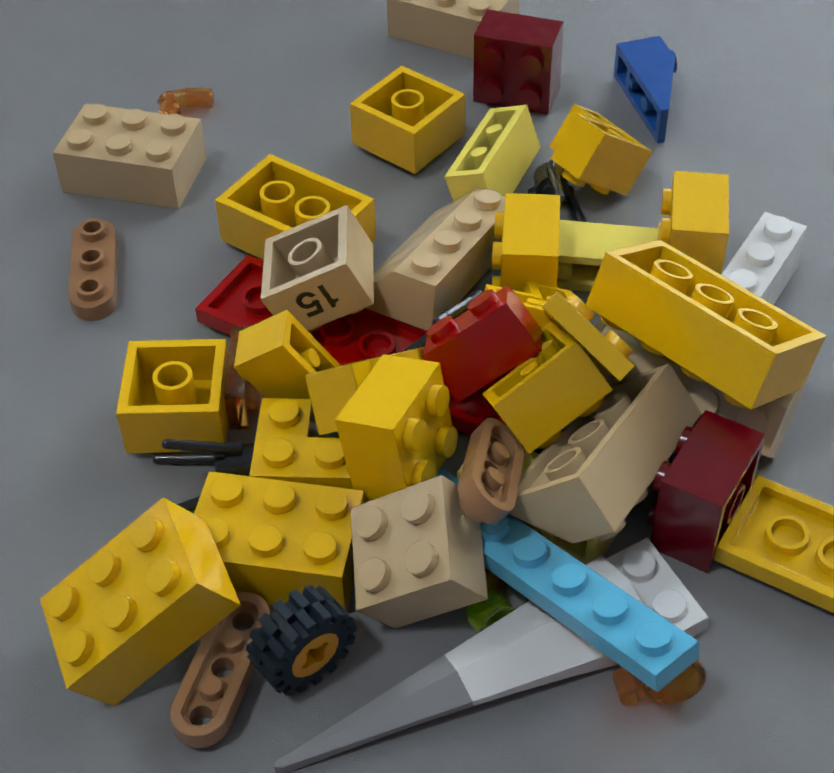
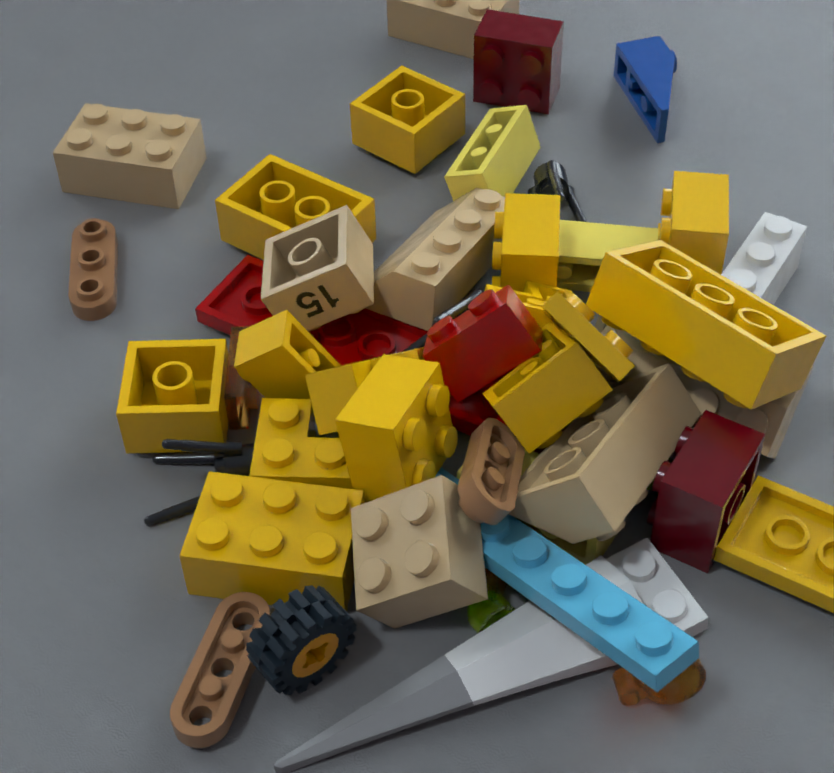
yellow brick [40,497,241,706] -> none
clear orange arm [157,87,214,115] -> none
yellow brick [549,103,653,196] -> none

